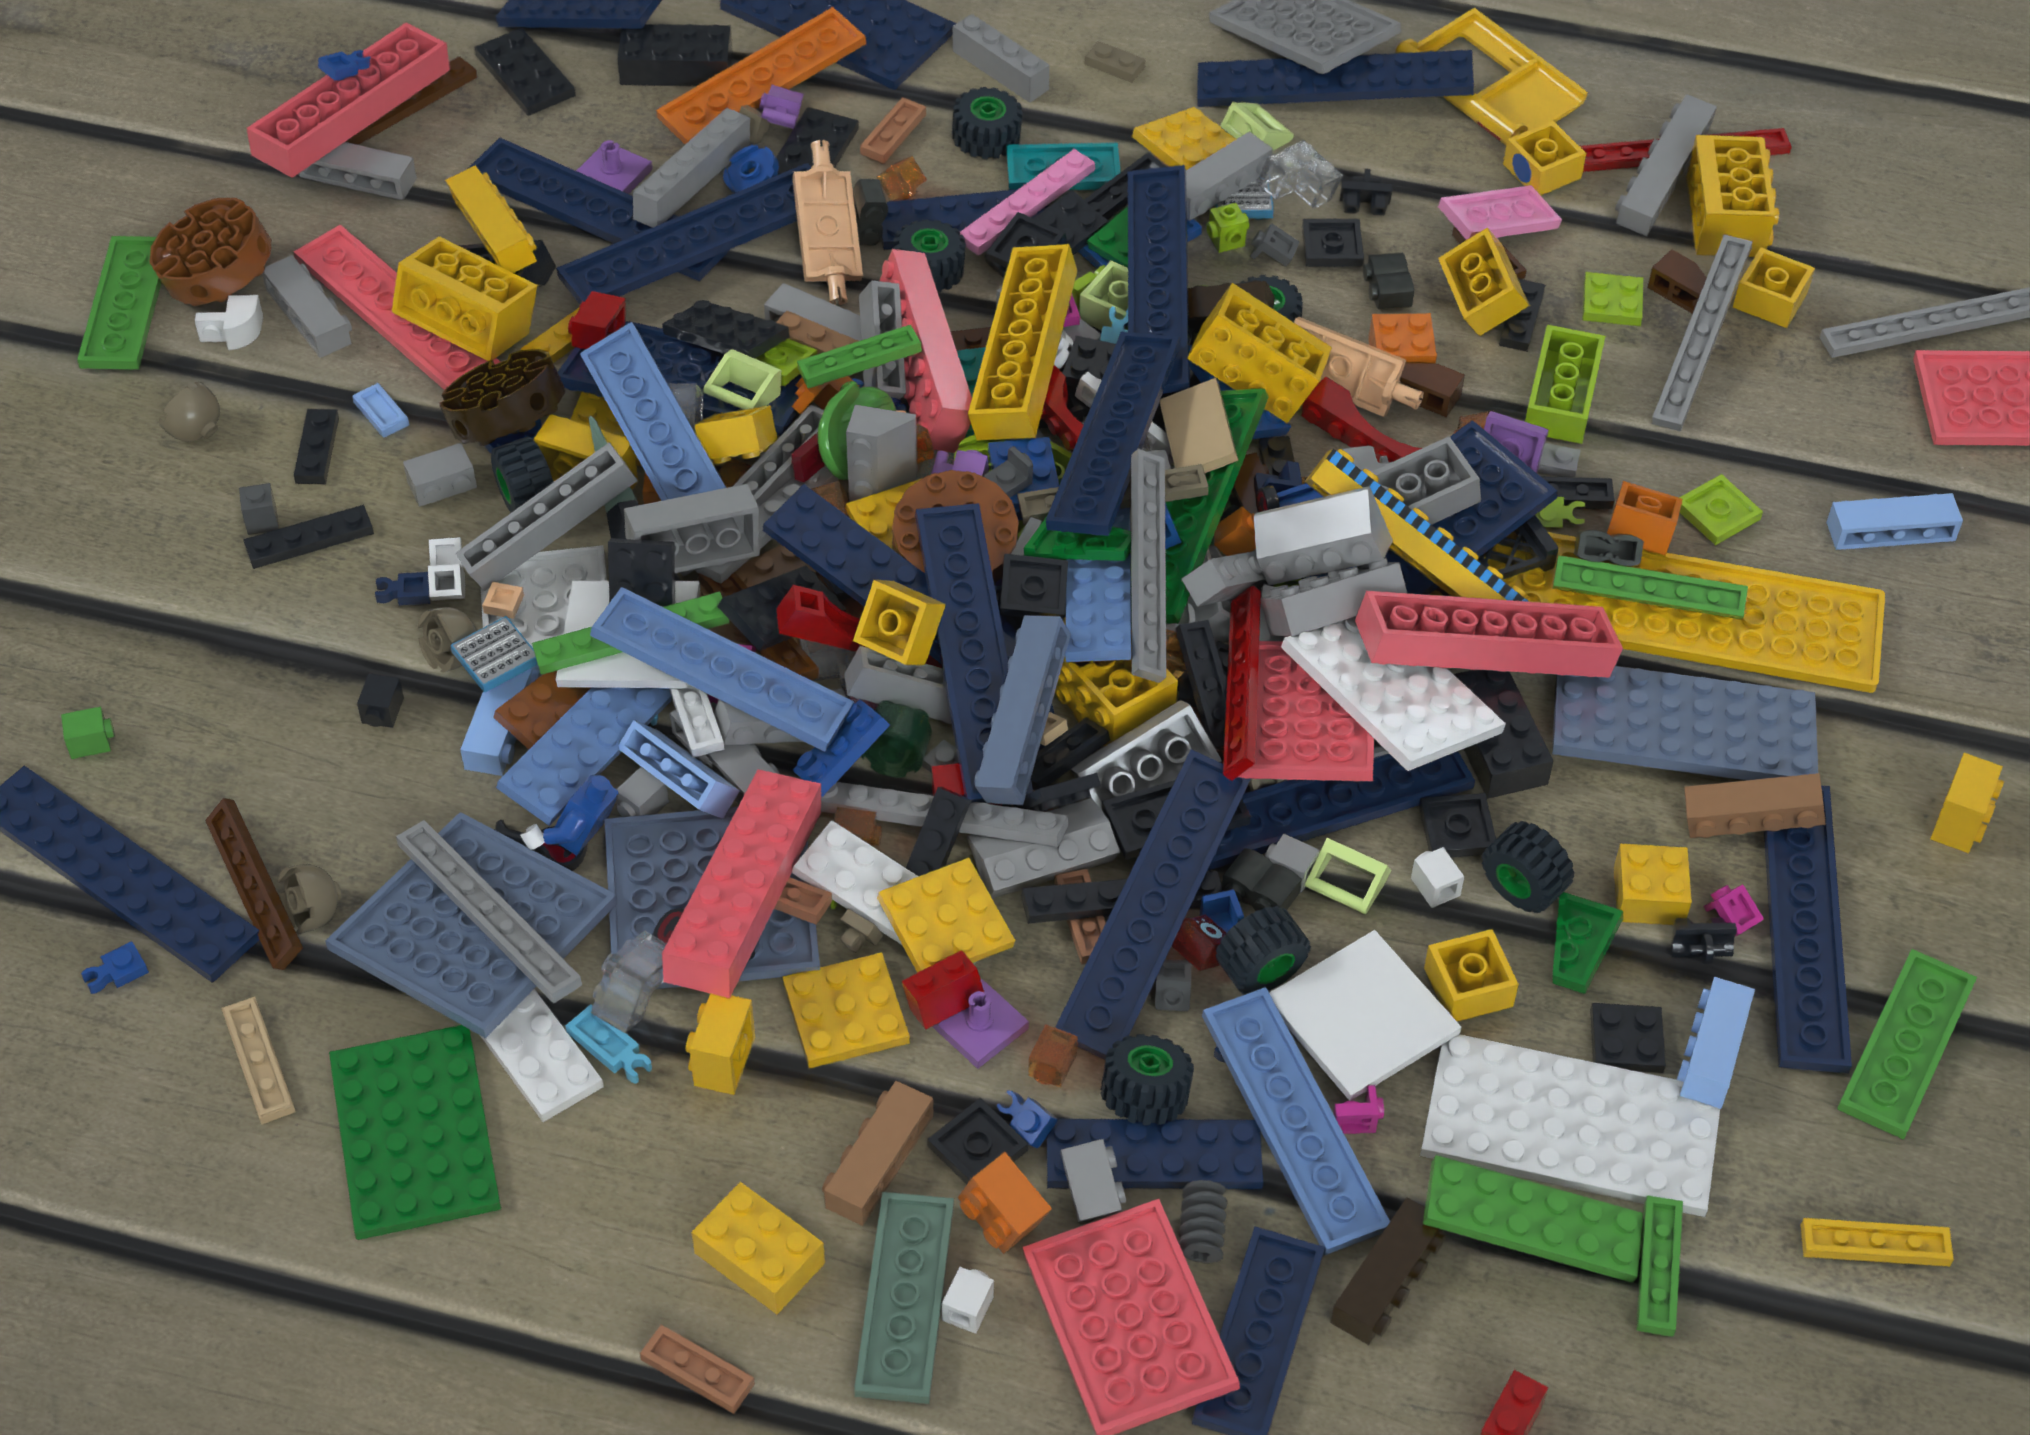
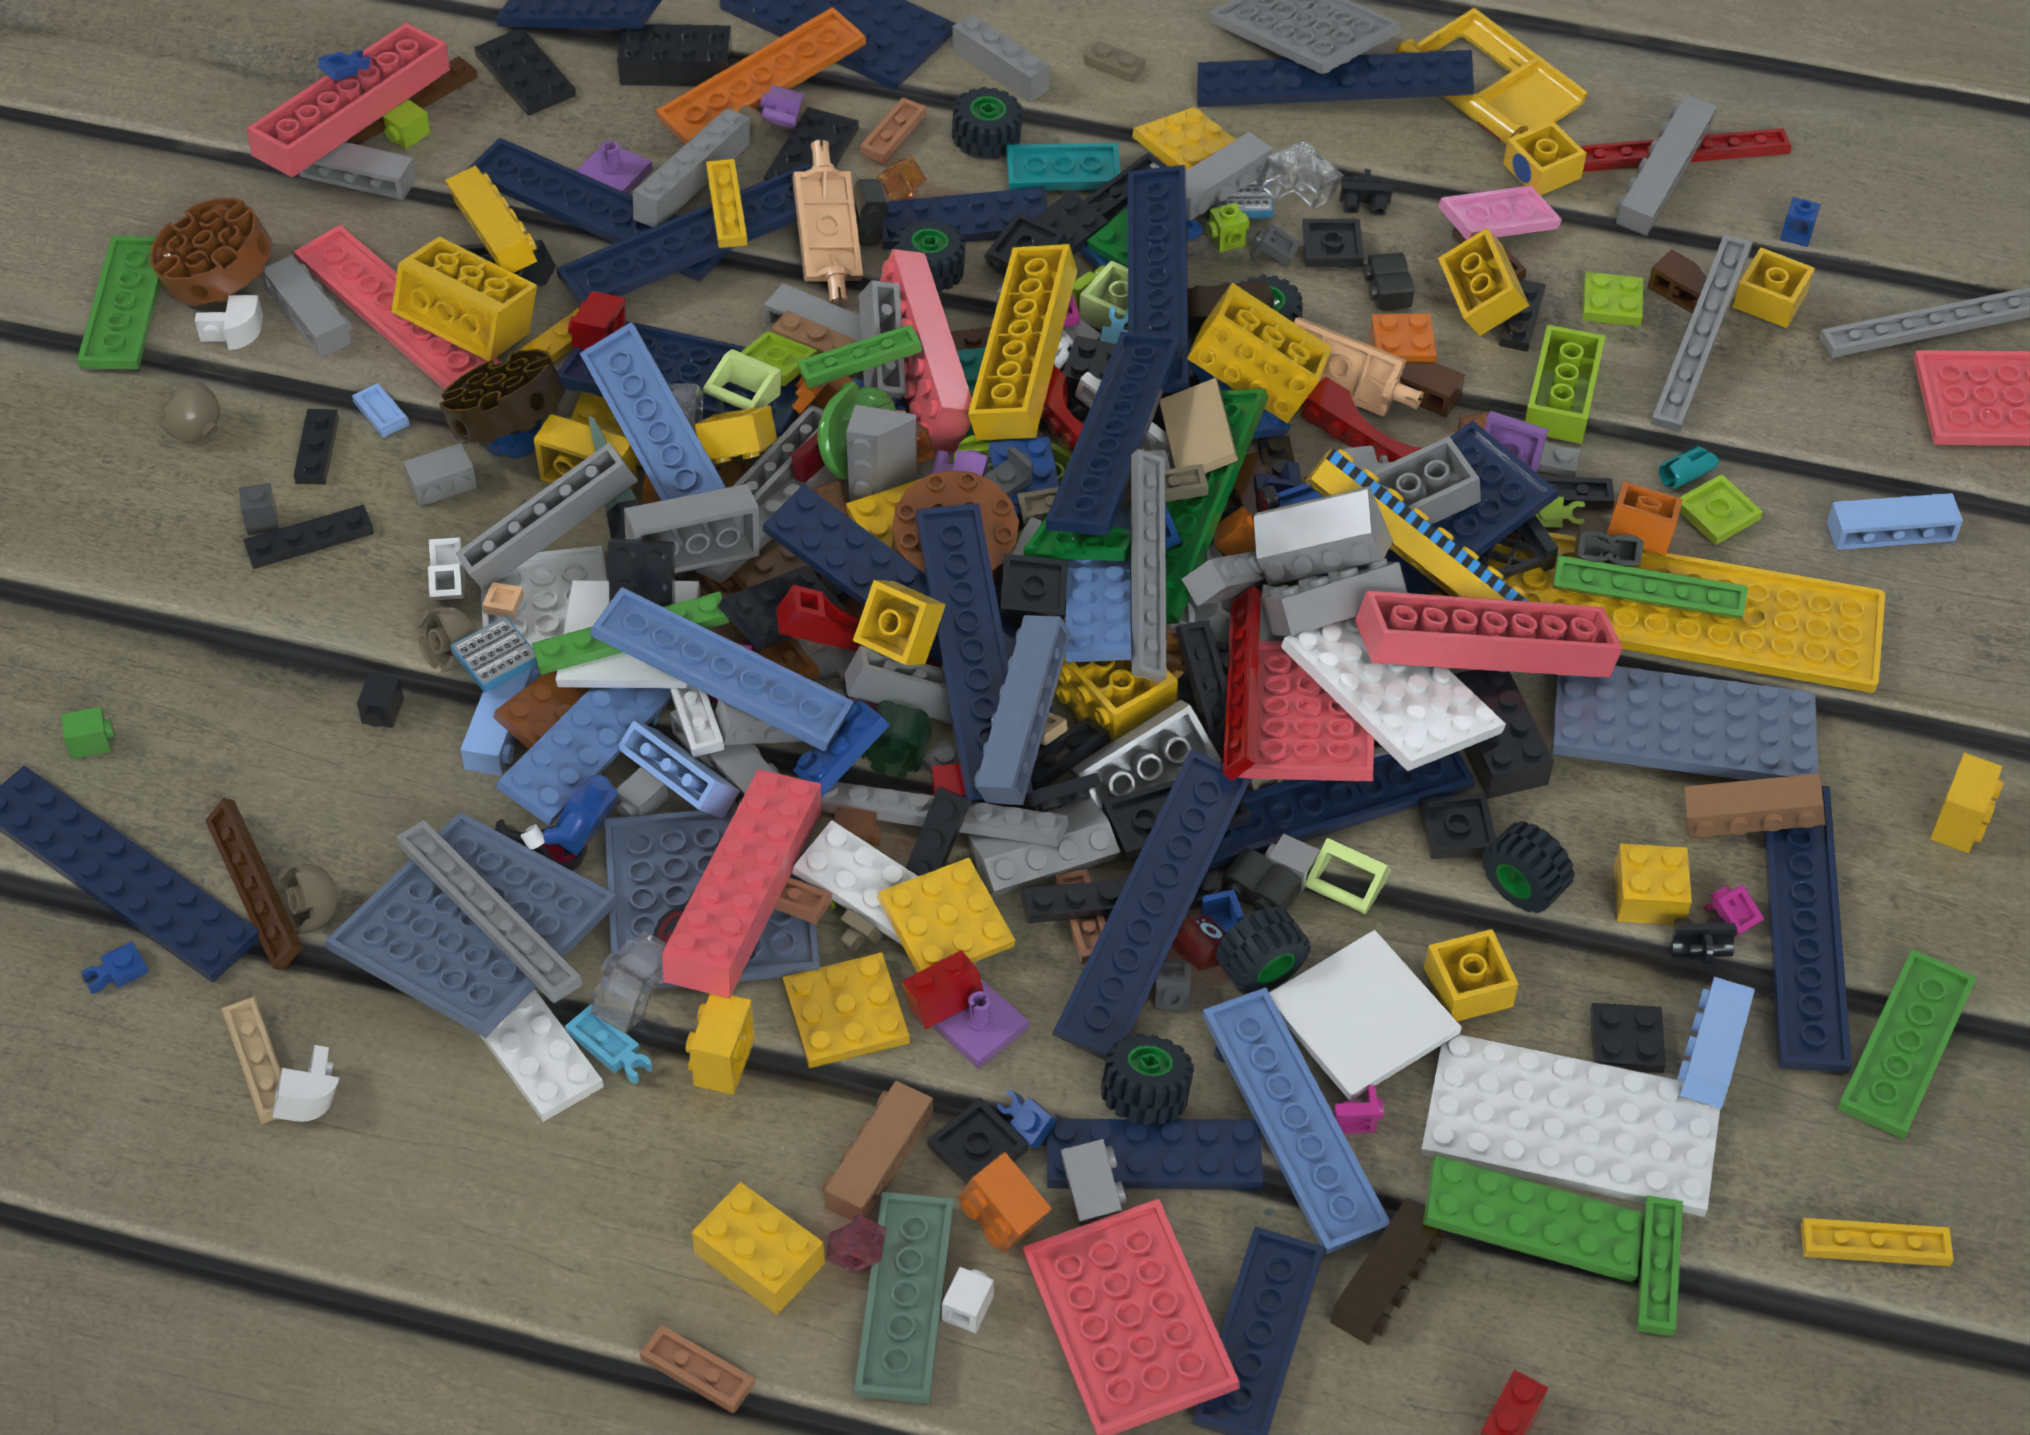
green plate [329,1025,501,1240] -> none
dark blue plate [375,572,431,606] -> none
black wheel [491,436,554,513] -> none
black plate [662,300,790,359] -> none
blue plate [723,145,779,194] -> none
bright pink plate [960,149,1095,256] -> none
clear orange brick [1028,1024,1078,1088] -> none
dark grey piece [1178,1180,1227,1263] -> none
yellowish green tile [1220,102,1294,151] -> none
white brick [1411,847,1464,908] -> none
green wing [1552,892,1623,994] -> none
yellow brick [1686,135,1779,257] -> none
none -> white brick [272,1045,339,1122]
none -> lime brick [383,100,431,149]
none -> yellow plate [706,159,748,248]
none -> clear pink brick [825,1214,886,1273]
none -> teal arm [1658,445,1719,490]
none -> blue brick [1780,197,1821,247]

